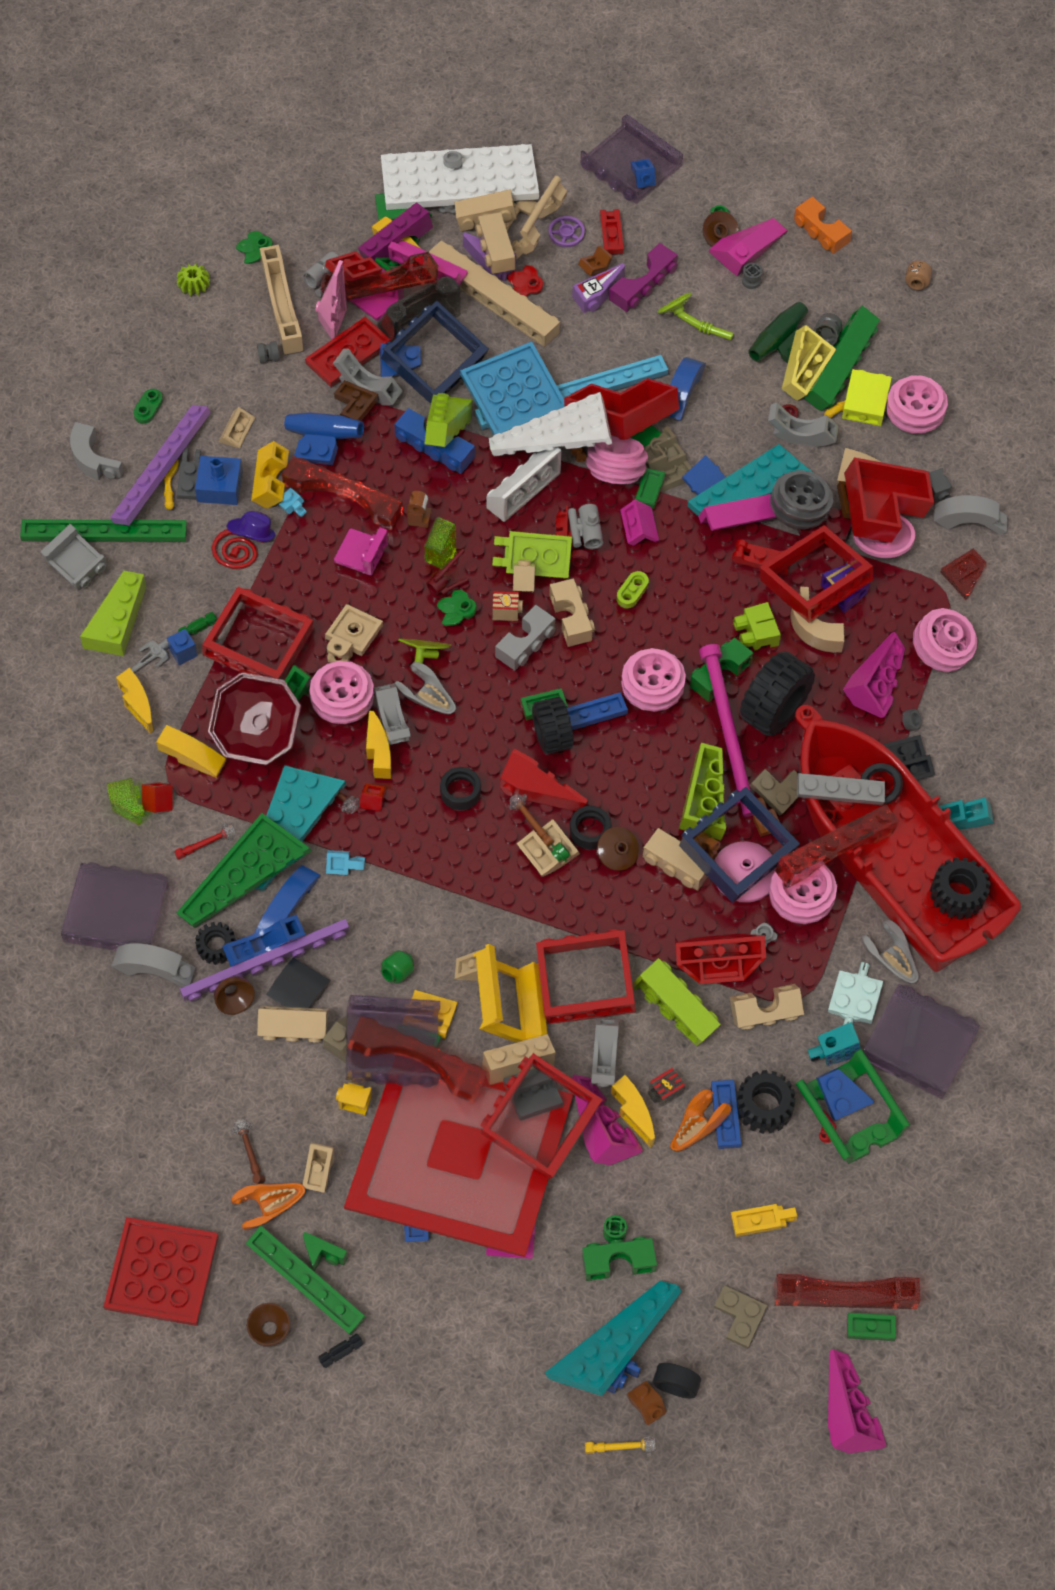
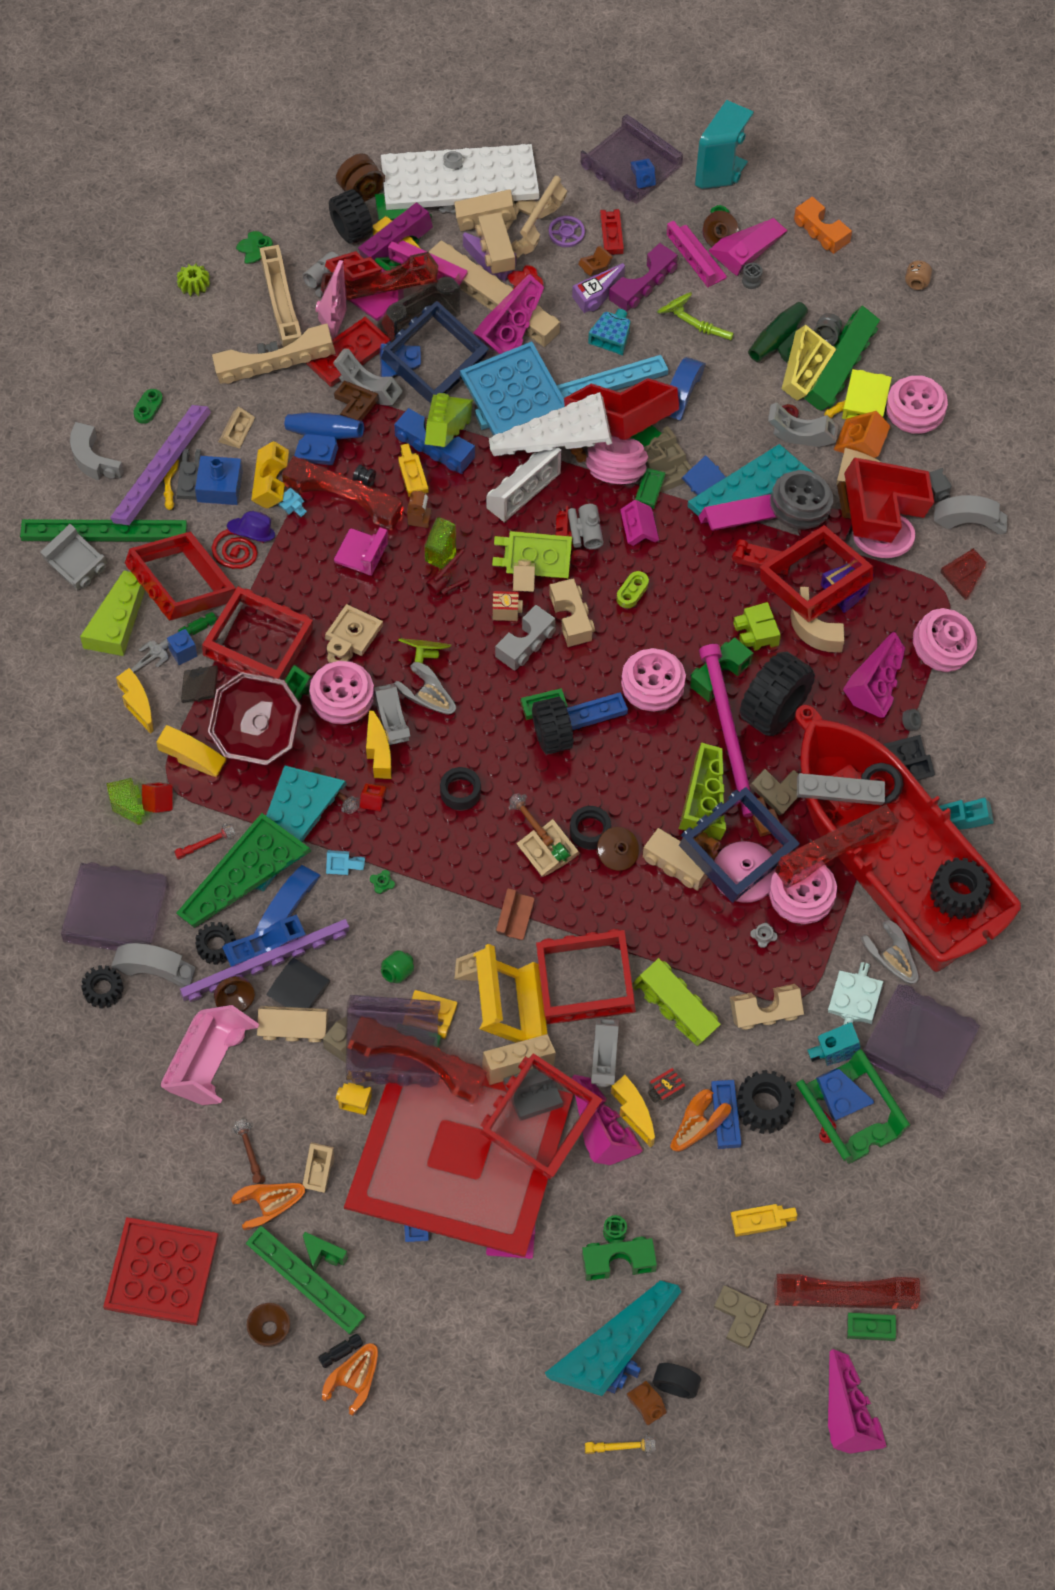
green plate [437,590,477,626] -> none
red wedge [500,748,588,811] -> none
red wedge [675,934,766,984] -> none
none -> black tyre [81,965,124,1009]
none -> red window [125,531,236,621]
none -> bright pink windscreen [161,1005,259,1105]
none -> clear smoke piece [181,665,218,703]
none -> tan arch [212,324,336,384]
none -> orange animal [322,1343,378,1416]
none -> black tyre [329,189,373,244]
none -> reddish brown wheel [336,153,385,202]
none -> black wheel [352,464,376,489]
none -> green plate [370,870,395,894]
none -> yellow hinge [398,444,428,497]
none -> dark pink wedge [473,274,544,354]
none -> copper panel [496,888,535,940]
none -> torso [588,309,631,356]
none -> dark pink panel [666,221,727,287]
none -> teal windscreen [695,100,754,189]
none -> orange slope [834,411,890,458]

